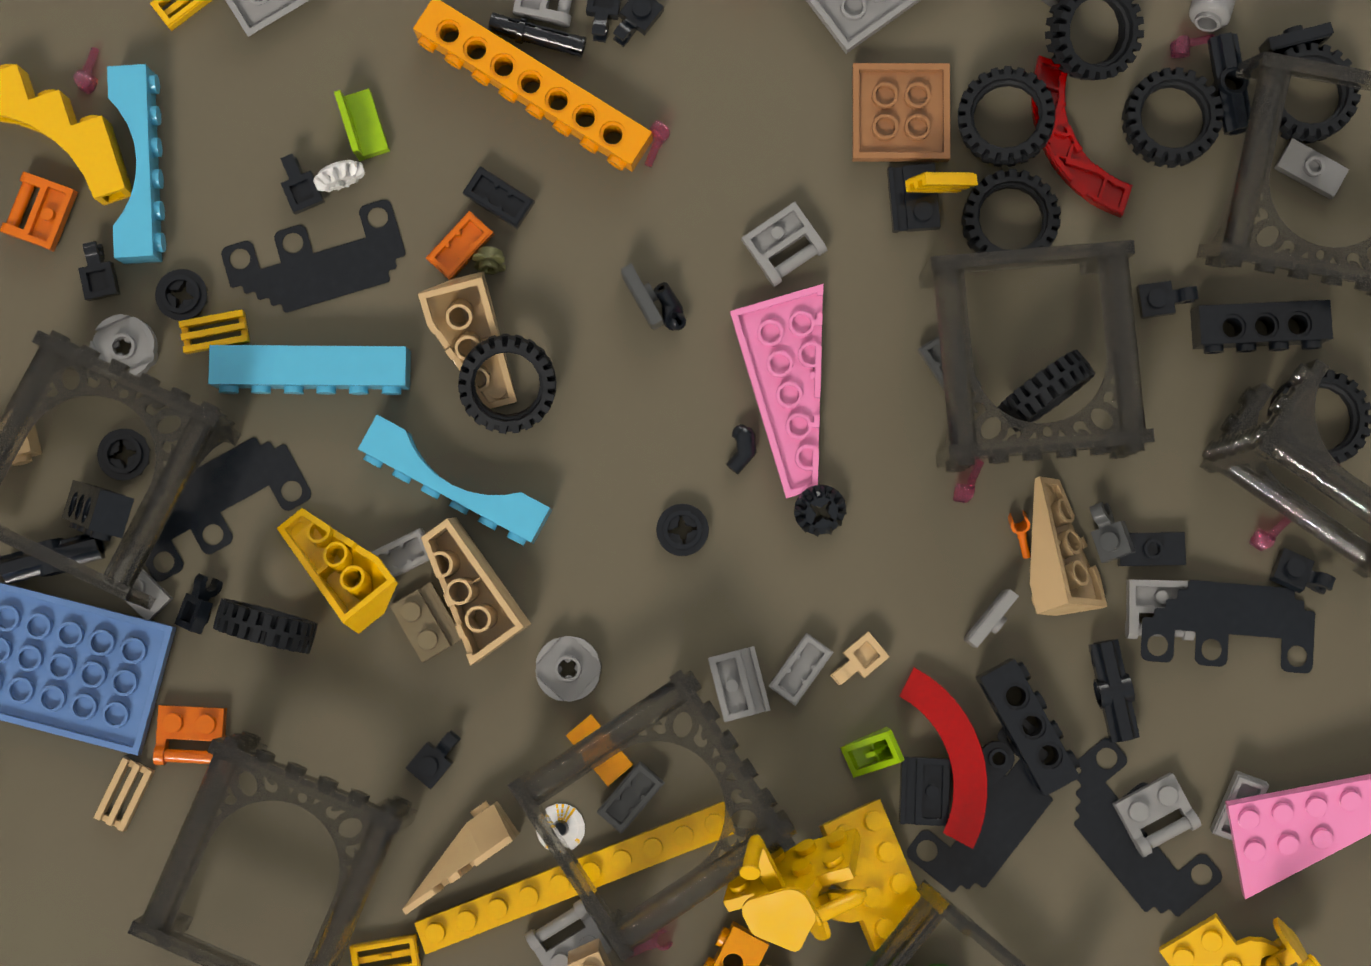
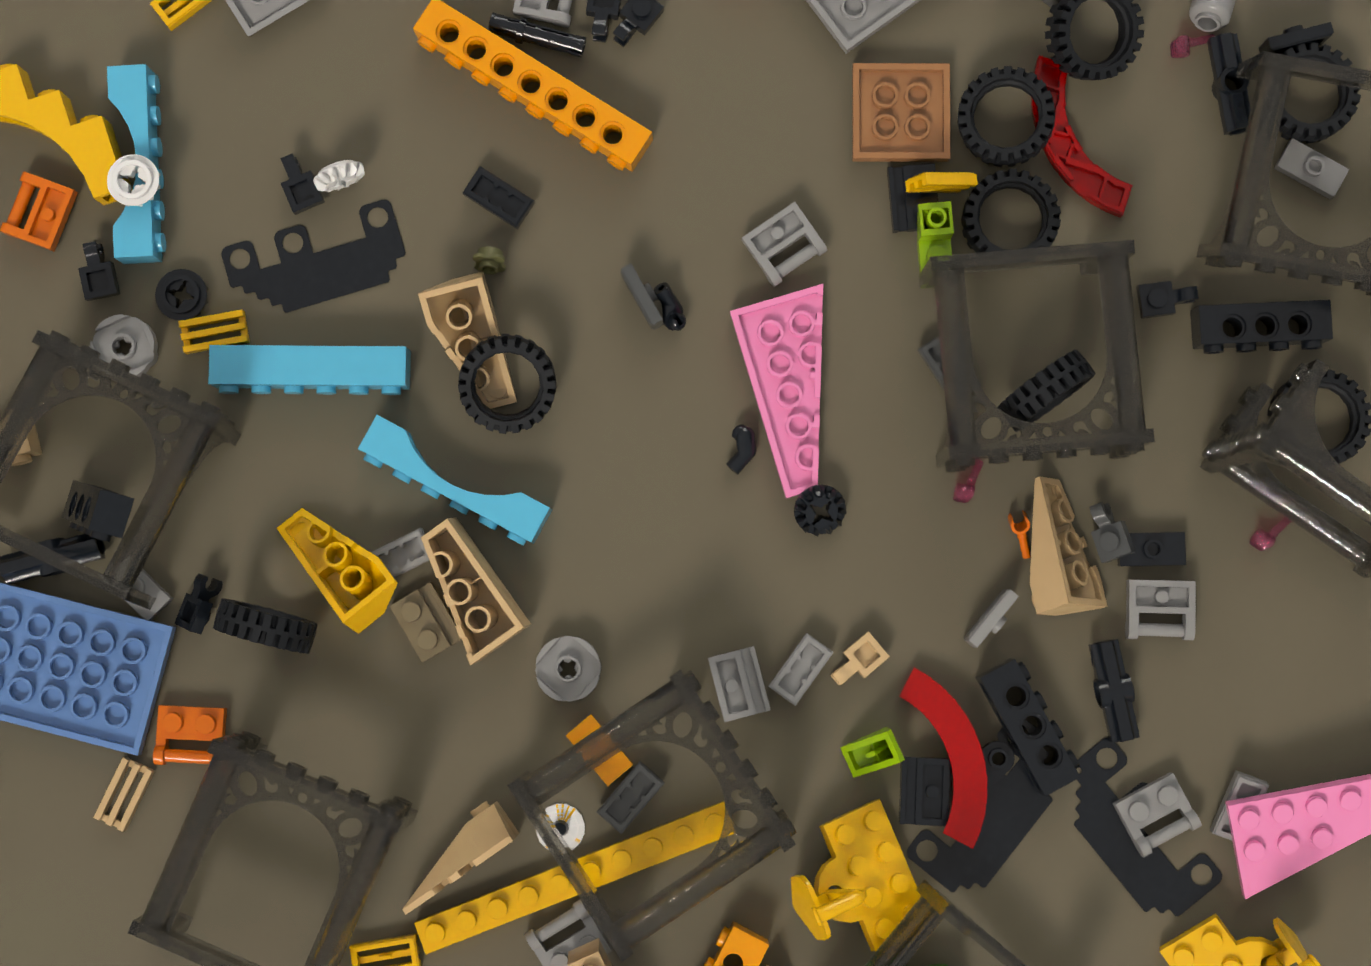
clear pink hand [74,47,99,94] -> none
black gear [97,429,151,481] -> none
black piece [137,437,311,582] -> none
lime panel [334,88,390,161] -> none
black plate [406,730,461,789] -> none
orange plate [426,211,494,280] -> none
clear pink hand [627,929,673,958] -> none
clear pink hand [644,120,670,168] -> none
black gear [656,504,709,556] -> none
yellow plate [723,828,861,952] -> none
black tyre [1122,67,1224,168] -> none
black piece [1141,580,1315,673] -> none
black plate [1269,548,1336,594] -> none
none -> white gear [107,154,160,207]
none -> lime slope [917,201,954,276]

